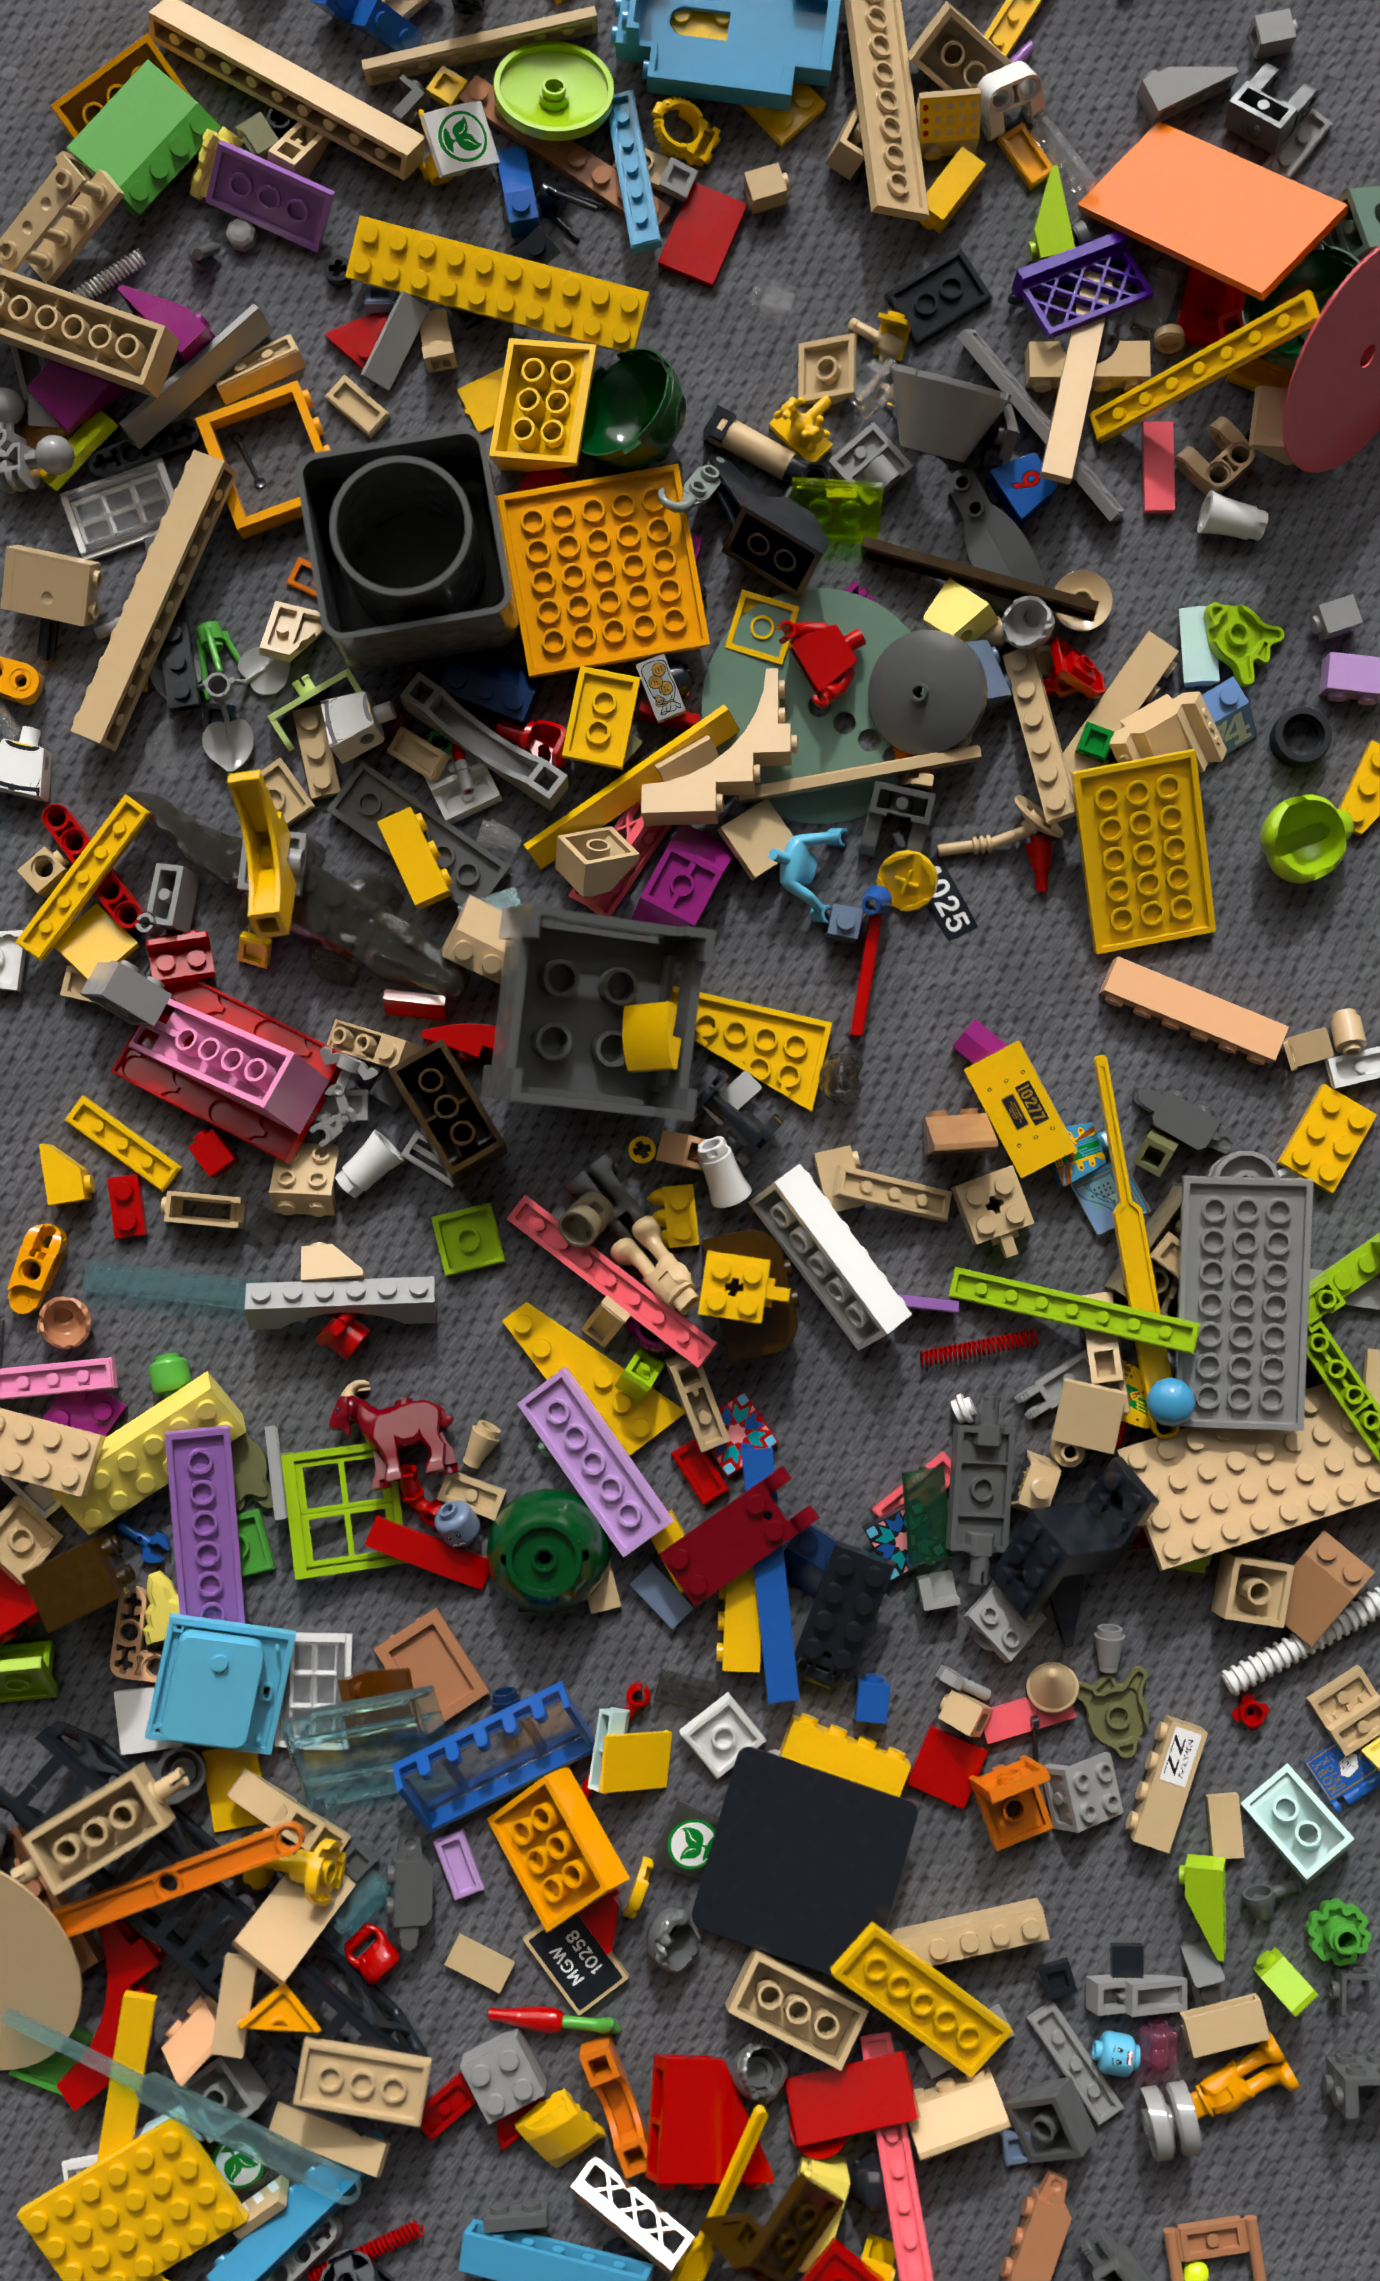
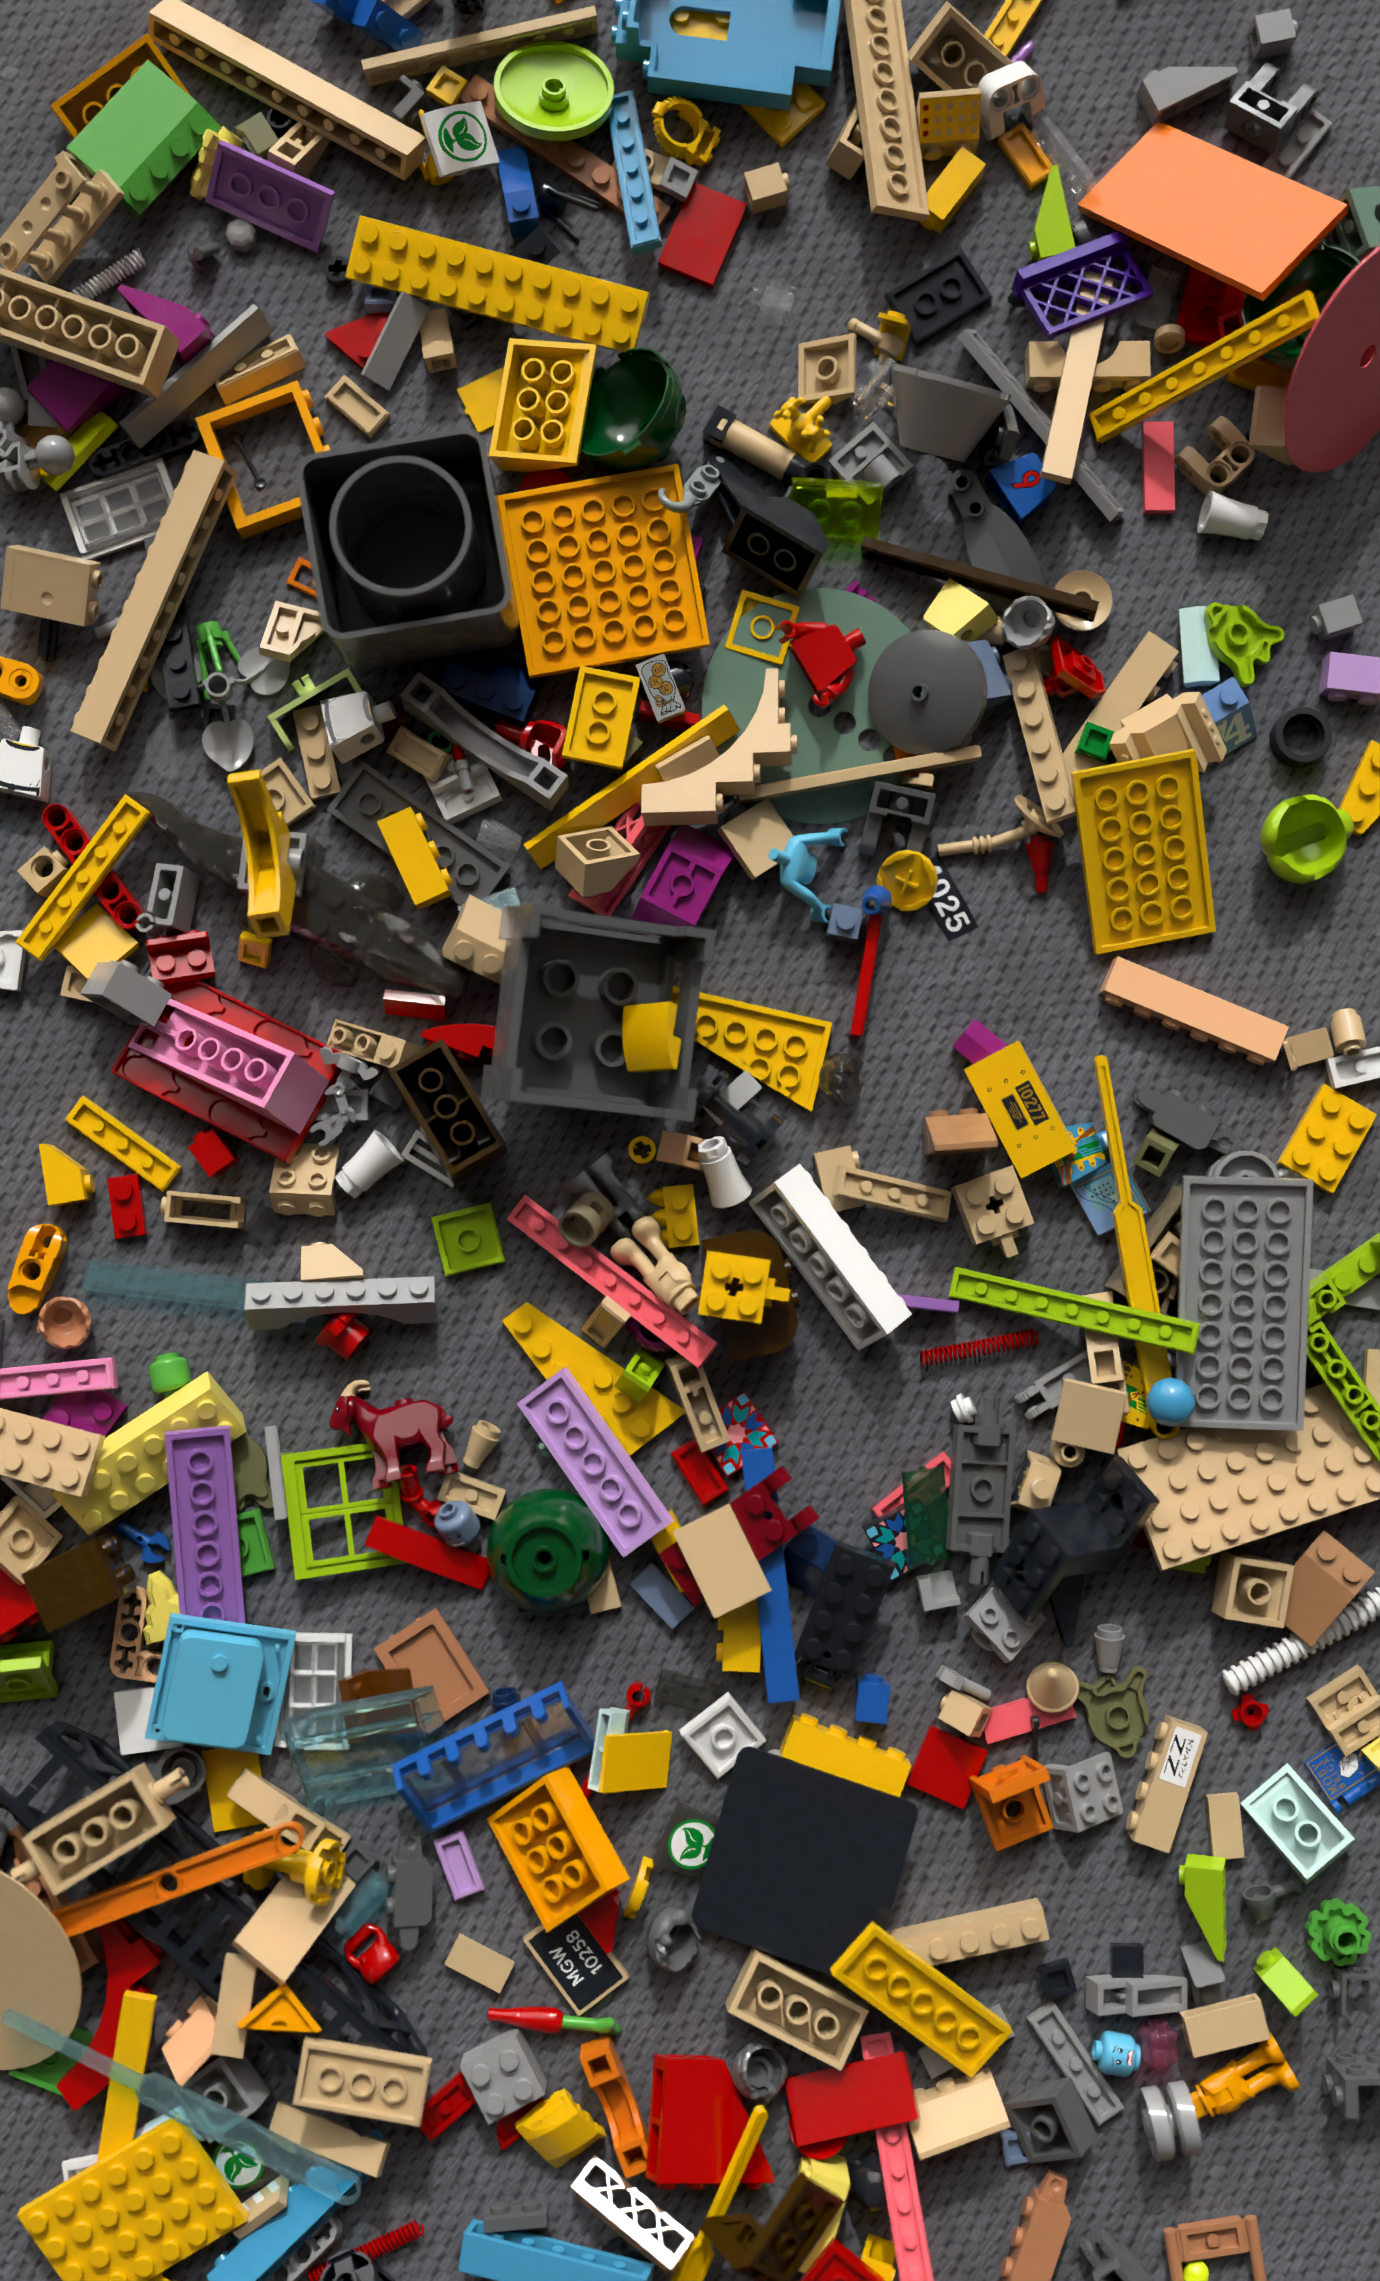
none -> tan tile [673,1503,772,1619]

